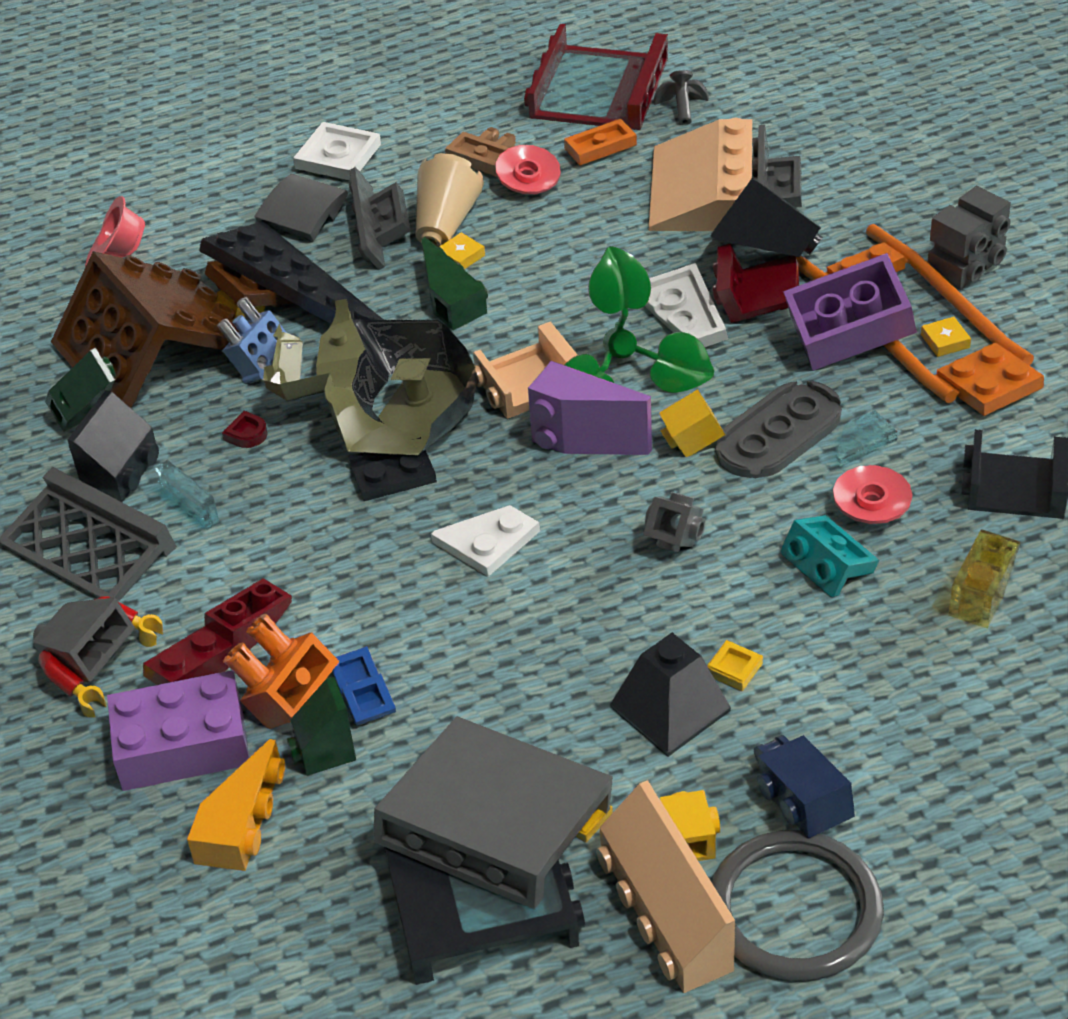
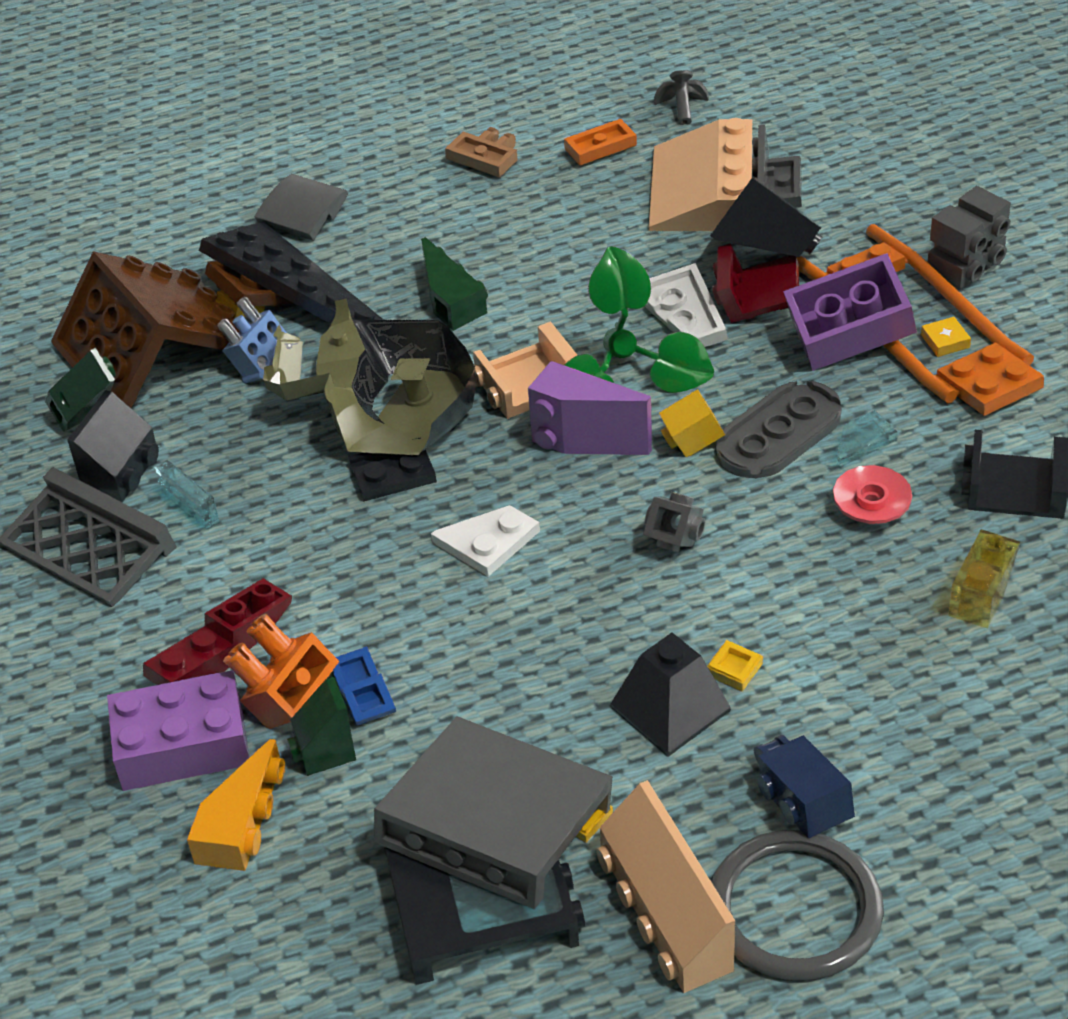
dark grey torso [33,596,163,717] -> none
coral piece [85,196,145,267] -> none
dark red tile [222,410,268,448] -> none
white plate [293,122,381,181] -> none
dark grey bracket [349,167,410,270] -> none
tan cone [416,153,484,247] -> none
yellow tile [439,232,485,269] -> none
coral dish [495,145,561,194] -> none
panel [524,24,668,130] -> none
yellow brick [660,790,720,861] -> none
teal bracket [781,515,880,597] -> none

